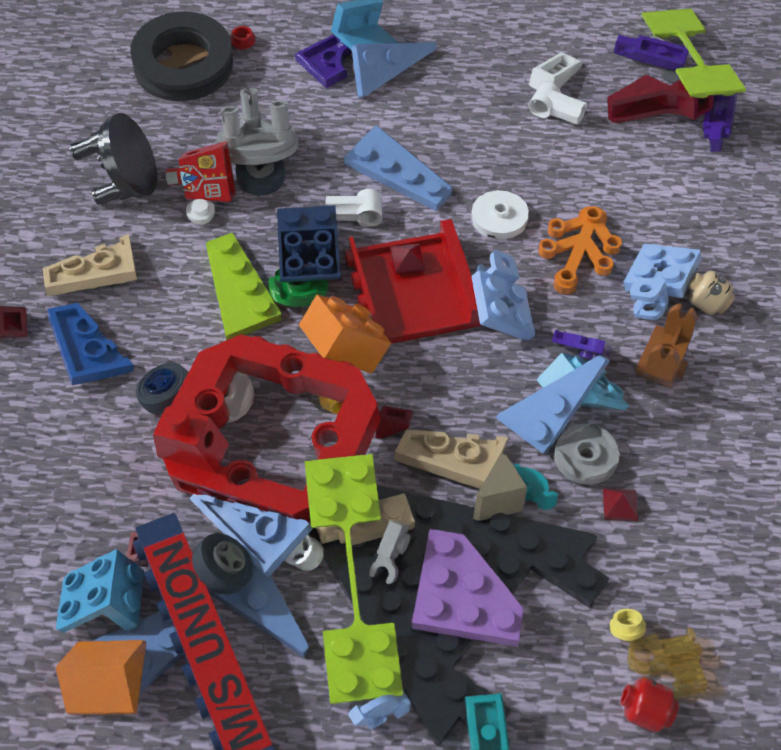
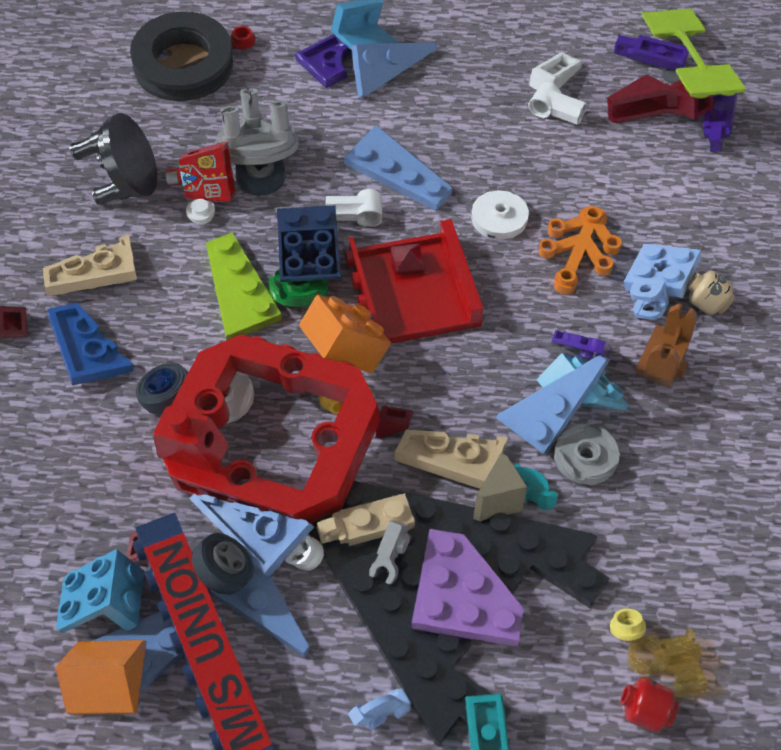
lime hinge [304,454,403,704] -> none
light blue plate [471,250,535,341] -> none
dark red slope [602,489,638,521] -> none

